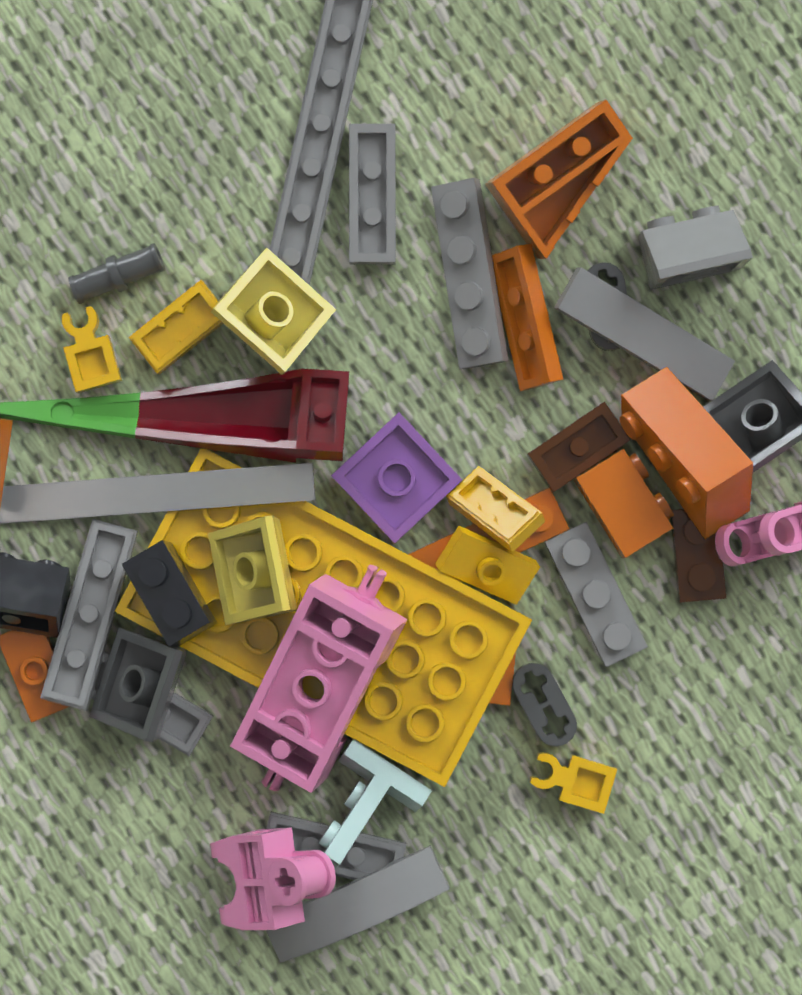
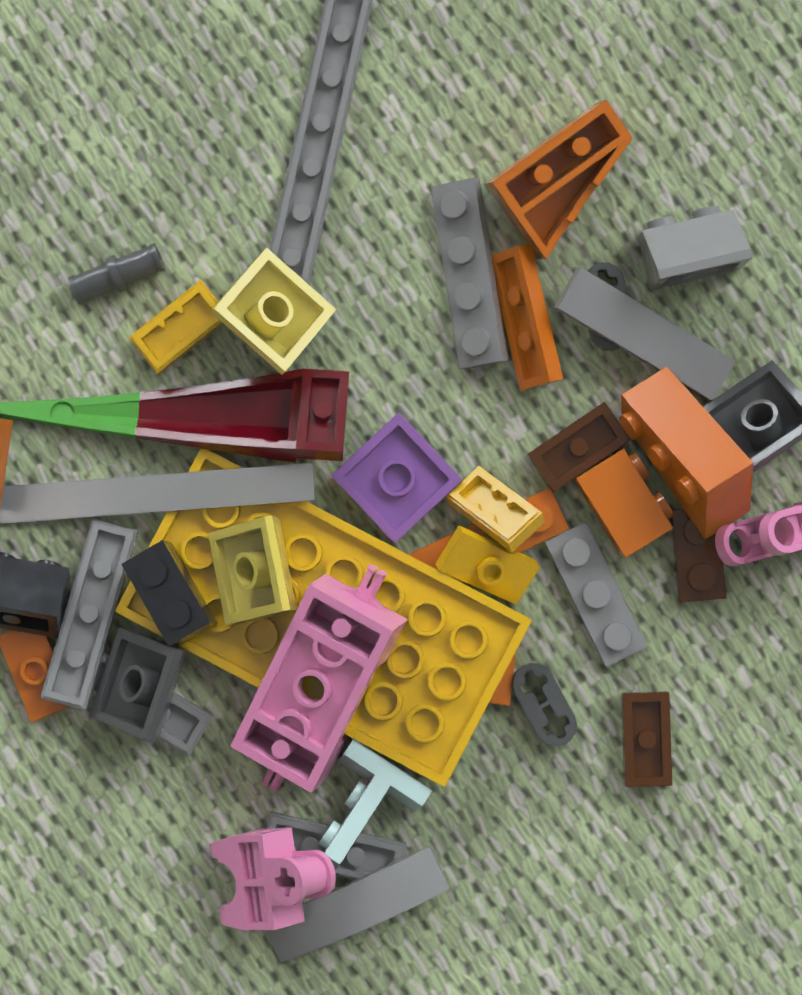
yellow plate [62,306,122,393] -> none
light grey plate [349,124,396,265] -> none
yellow plate [530,752,617,814] -> none
none -> reddish brown plate [621,691,672,787]

